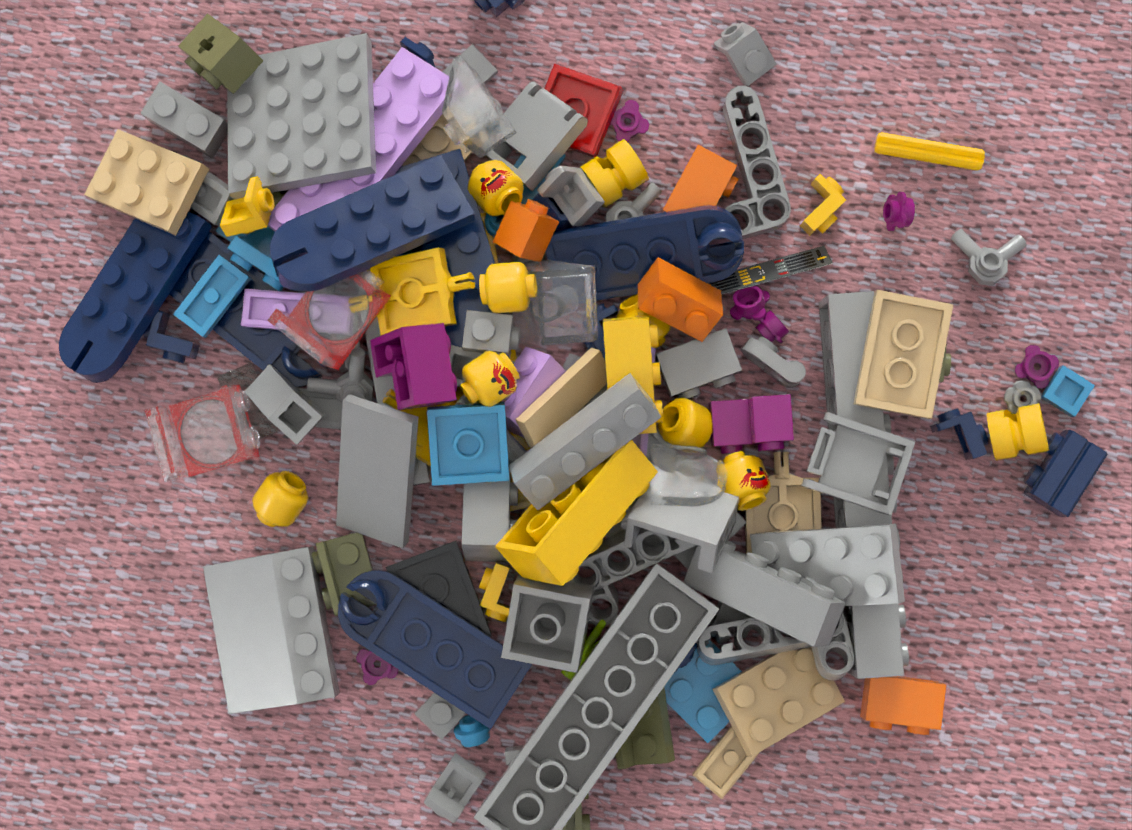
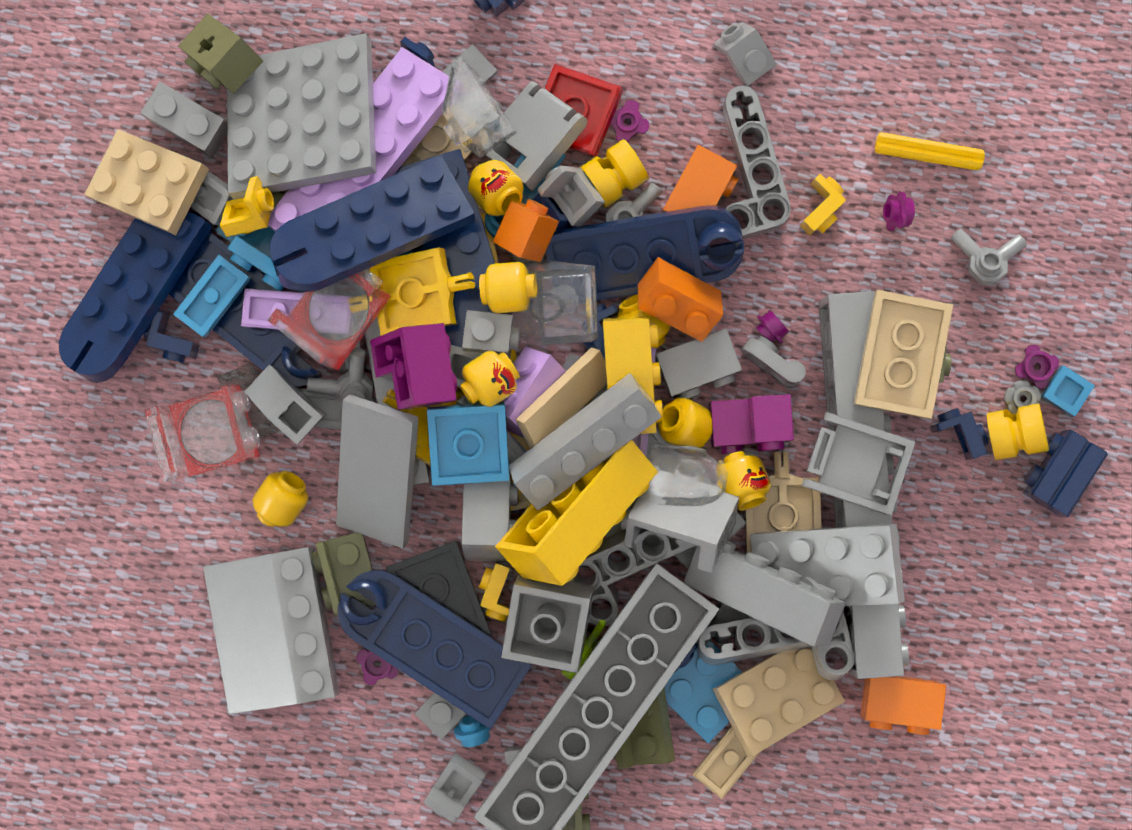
dark grey sticker [708,246,833,295] -> none
magenta plate [730,285,770,321] -> none

